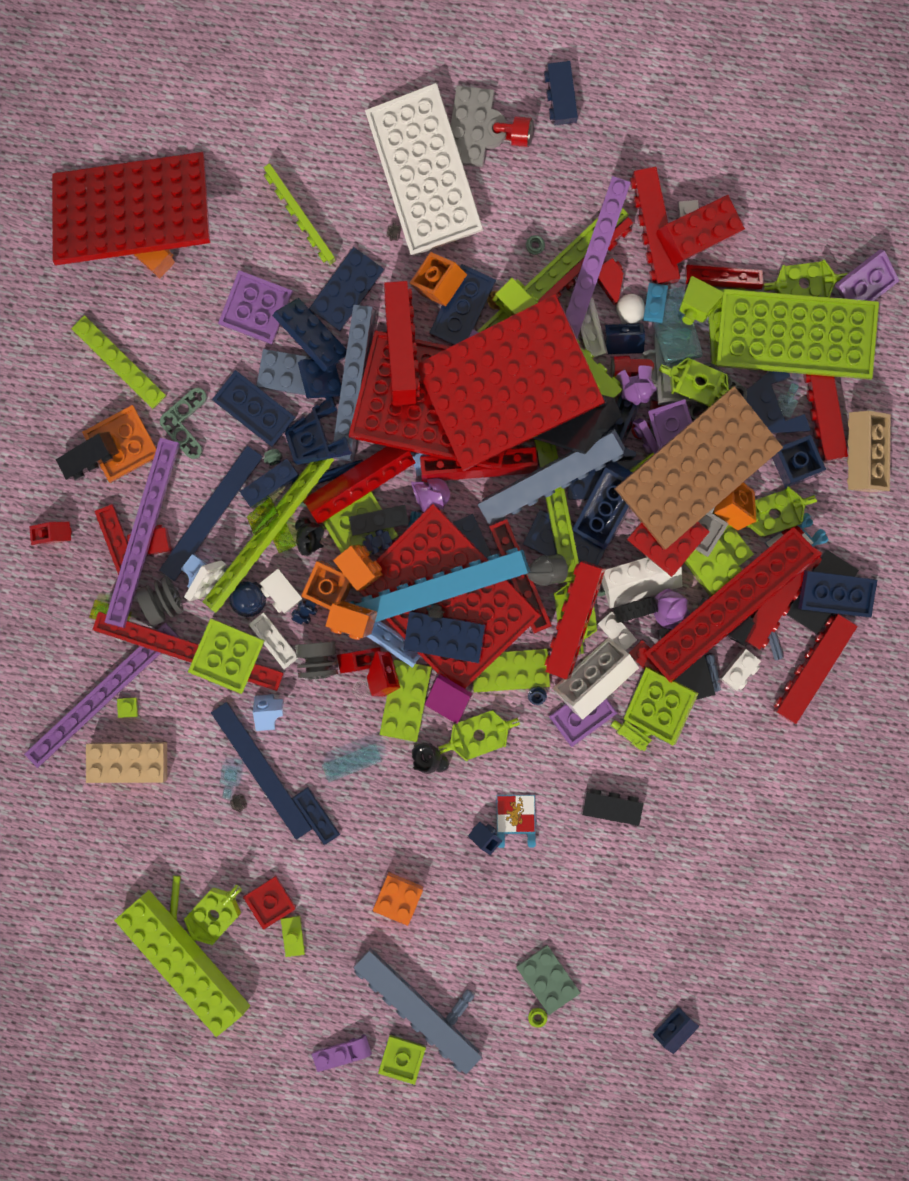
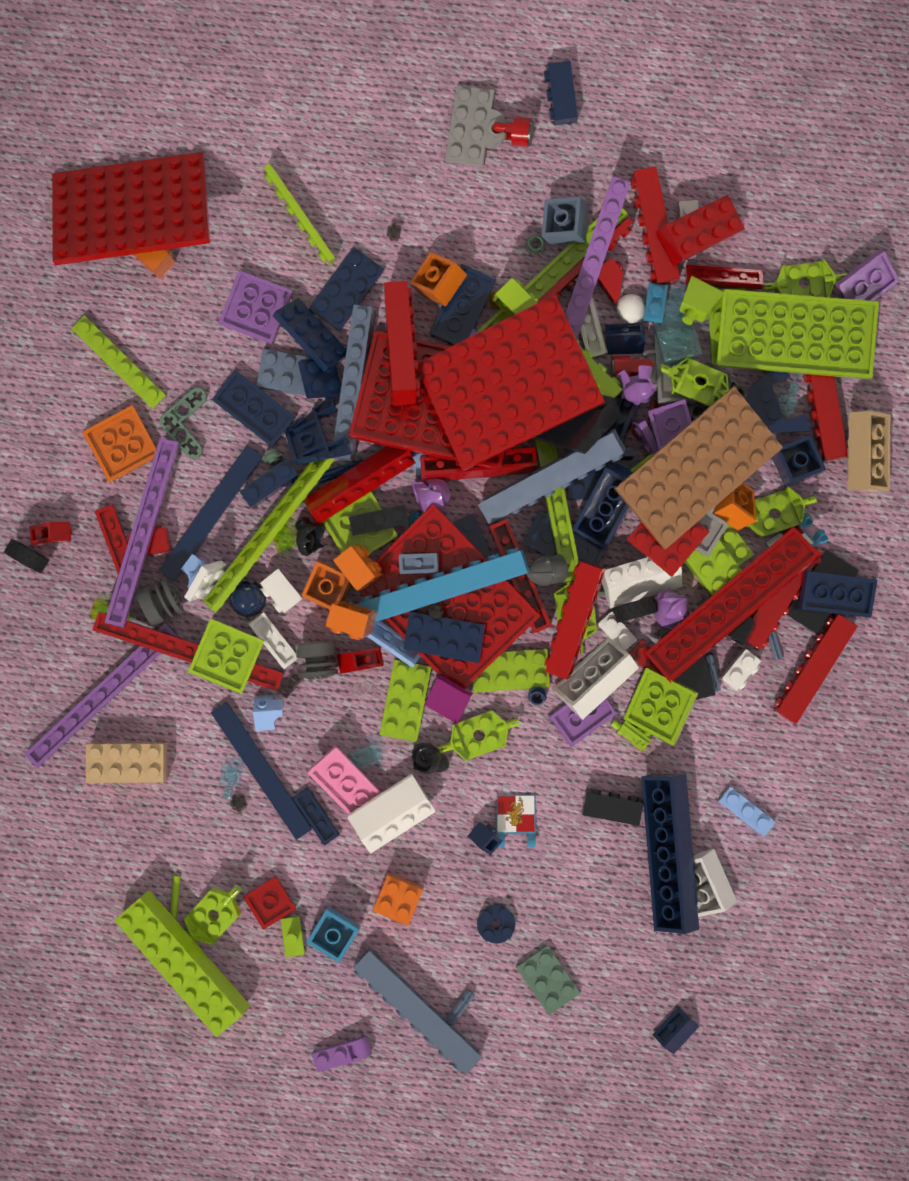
black brick [56,432,119,481] -> none
lime plate [117,697,138,718] -> none
clear neon green piece [247,497,279,536] -> none
dark blue piece [291,599,318,625] -> none
dark blue piece [363,529,392,554] -> none
white plate [365,83,484,256] -> none
red slope [367,651,400,697] -> none
lime plate [378,1035,426,1085] -> none
lime plate [528,1008,547,1028] -> none
none -> black tyre [4,539,49,573]
none -> clear smoke piece [278,671,304,699]
none -> dark azure brick [306,905,361,963]
none -> bright pink plate [307,745,382,814]
none -> white slope [347,774,436,853]
none -> sand blue plate [399,553,439,574]
none -> dark blue plate [477,904,515,944]
none -> sand blue brick [541,197,589,245]
none -> dark blue brick [641,773,699,934]
none -> white slope [693,849,737,917]
none -> light blue plate [718,786,776,837]

